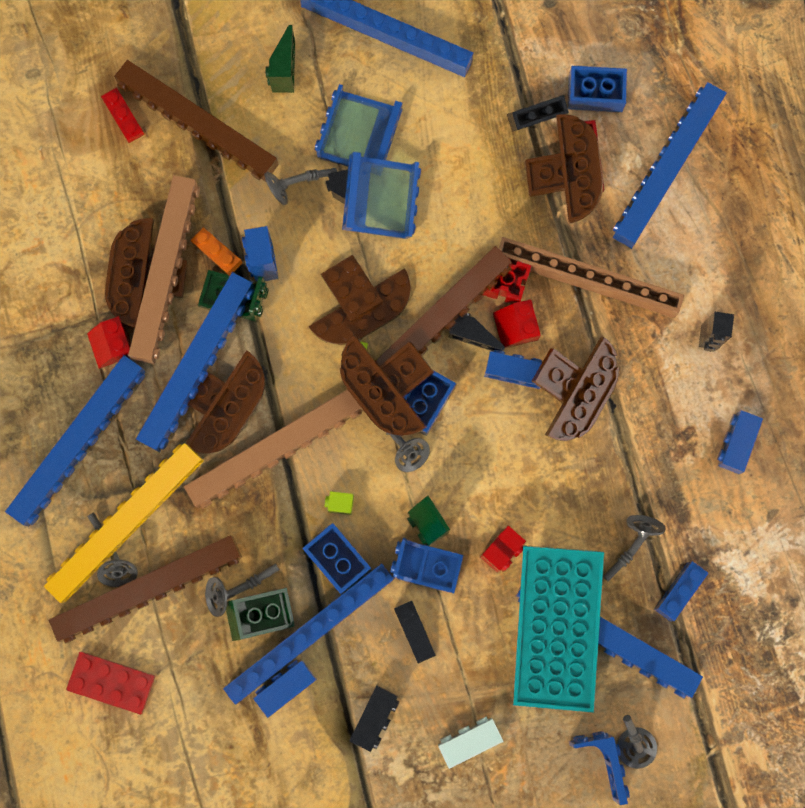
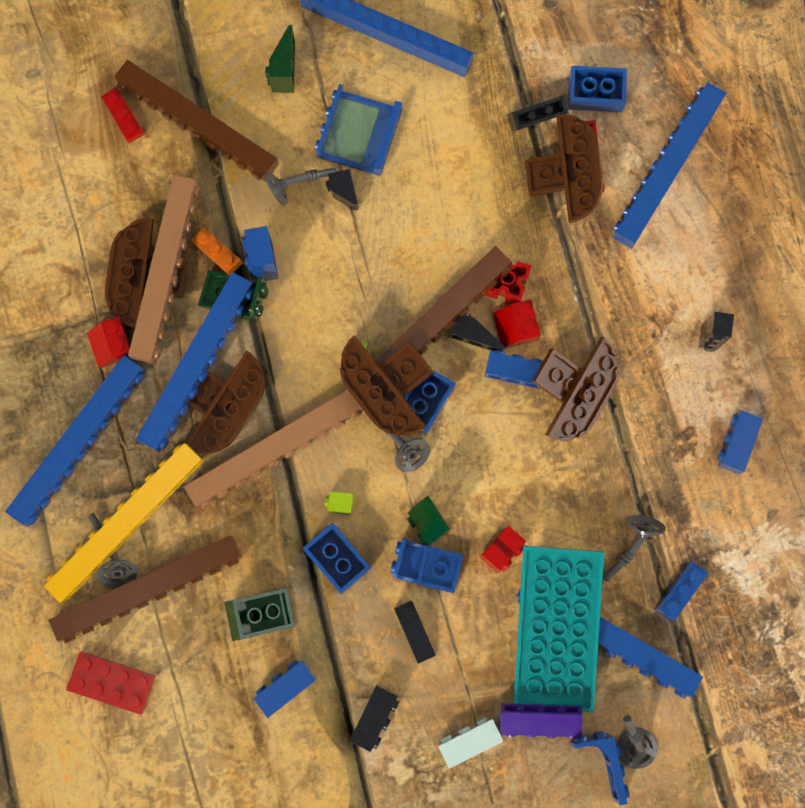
dark grey dish [205,563,280,617] -> none
blue brick [223,564,394,705] -> none
reddish brown plate [309,255,410,345] -> none
clear light blue panel [342,152,421,239] -> none
medium nougat brick [499,237,684,318] -> none
none -> dark purple brick [500,703,582,739]

